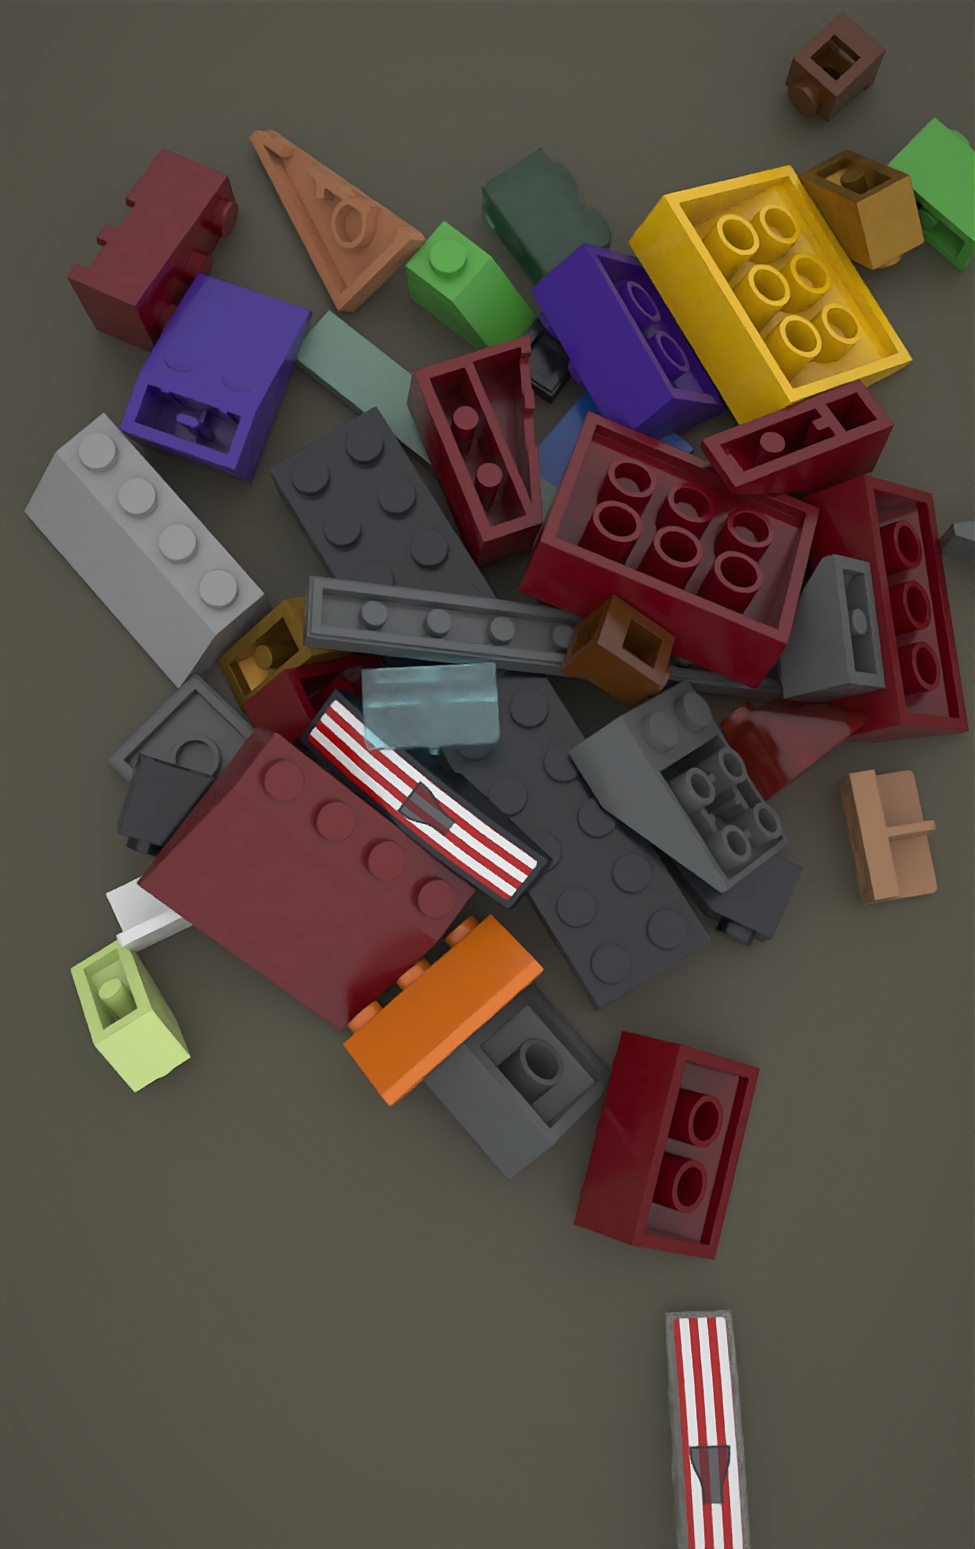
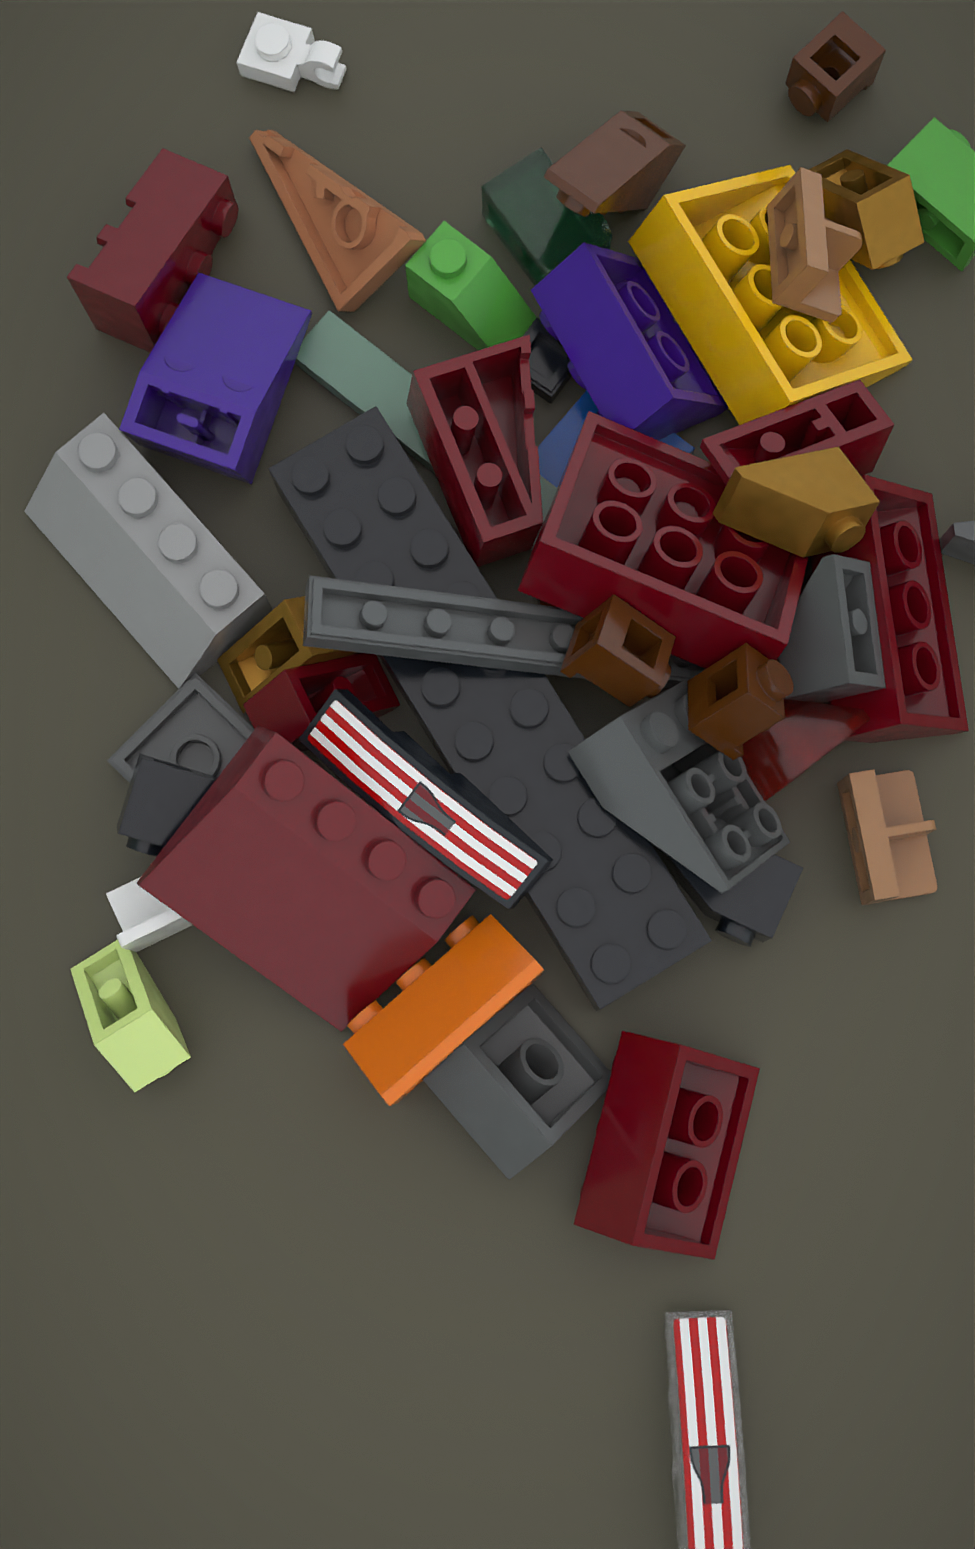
clear light blue panel [362,662,500,755] -> none
none -> white plate [236,12,347,92]
none -> reddish brown slope [543,110,686,217]
none -> reddish brown brick [688,643,794,761]
none -> pearl gold slope [713,447,880,558]
none -> medium nougat panel [767,167,862,322]

